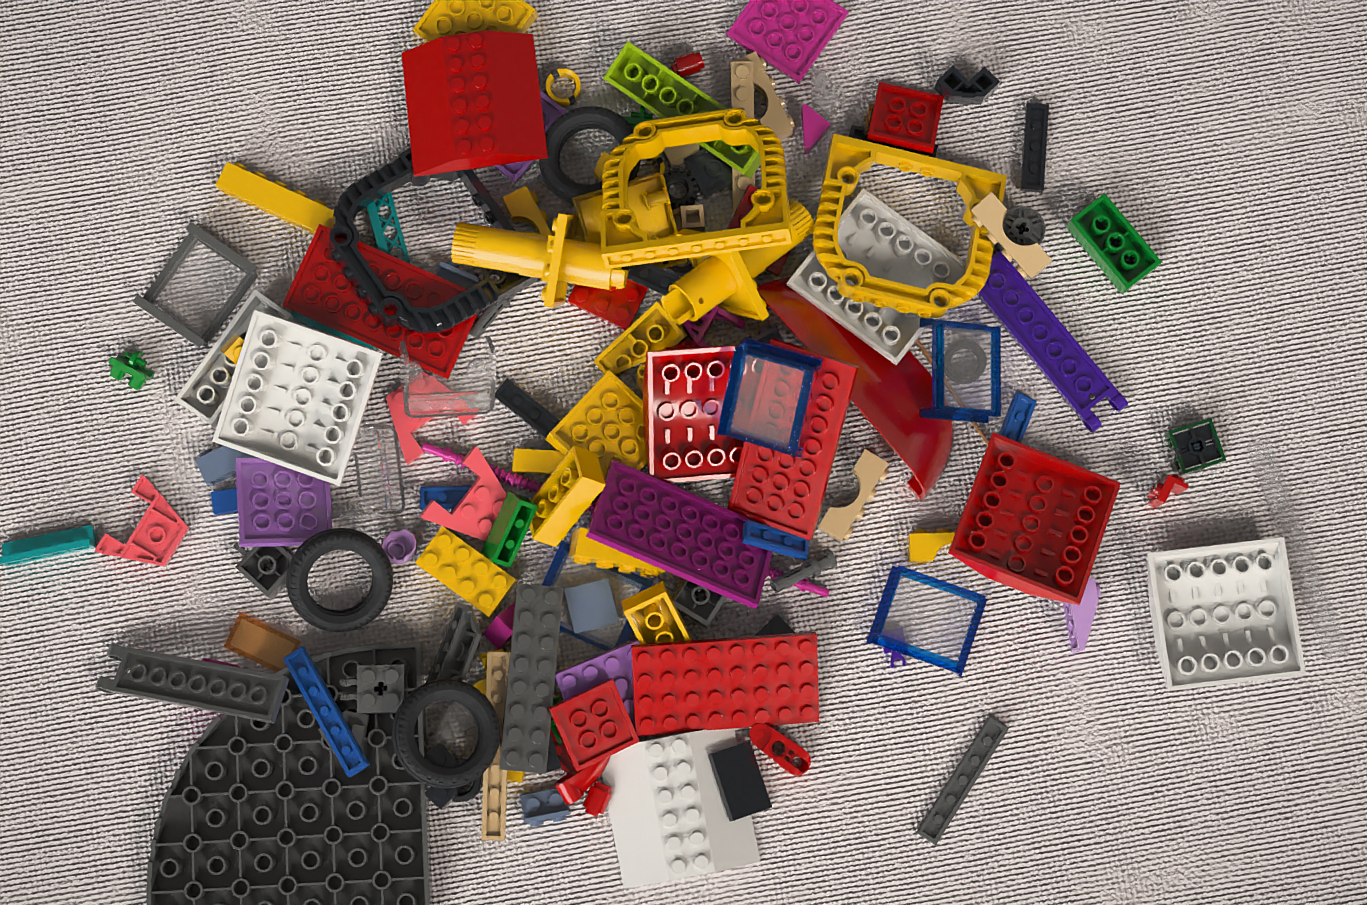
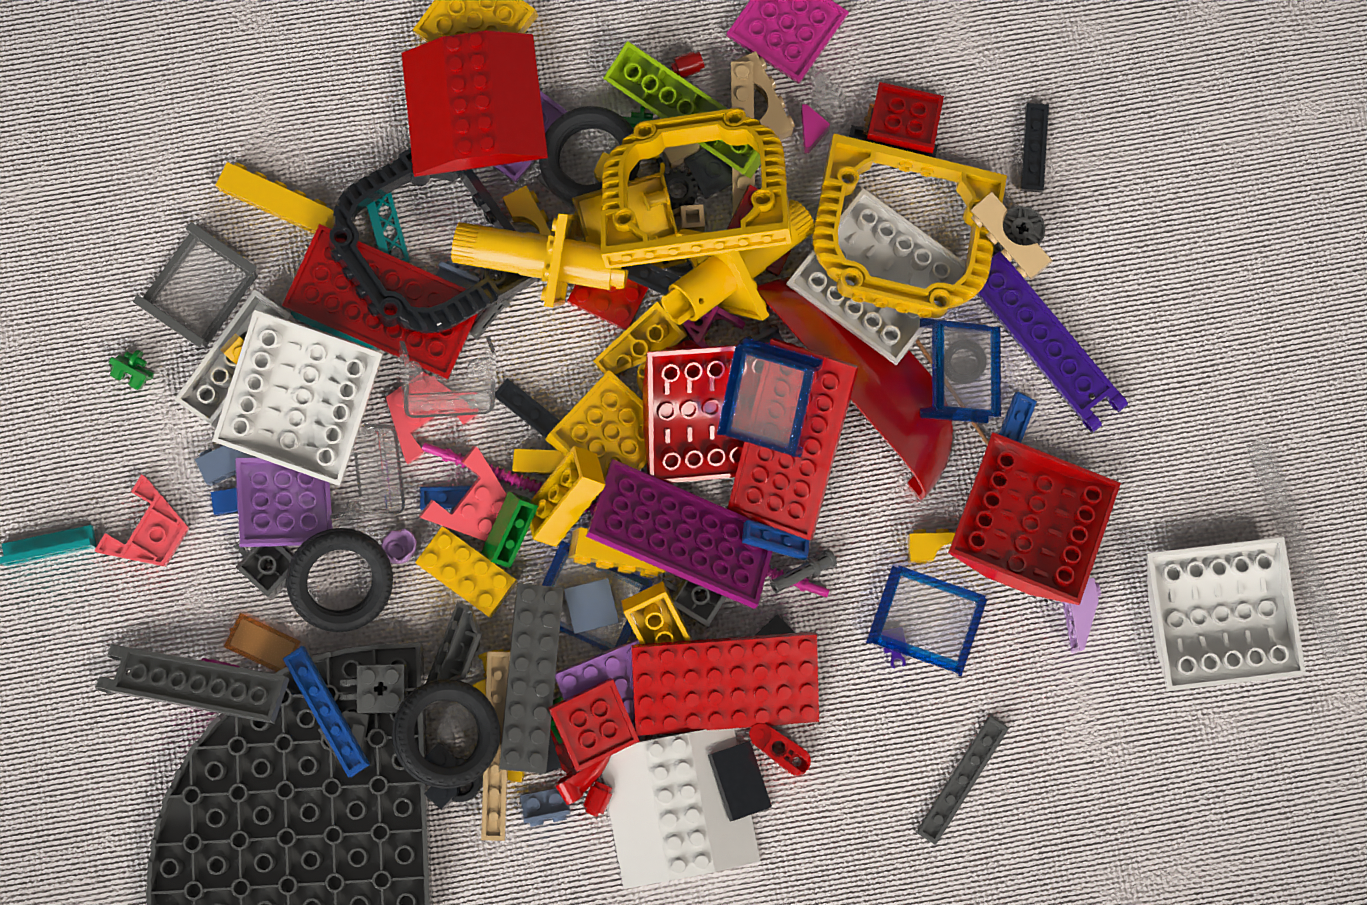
dark pink slope [483,602,515,650] -> none
yellow piece [546,69,581,107] -> none
tan arch [817,449,889,543] -> none
black brick [934,66,1000,105] -> none
green brick [1065,193,1162,295] -> none
red bracket [1147,474,1189,508] -> none
piece [1165,418,1226,476] -> none

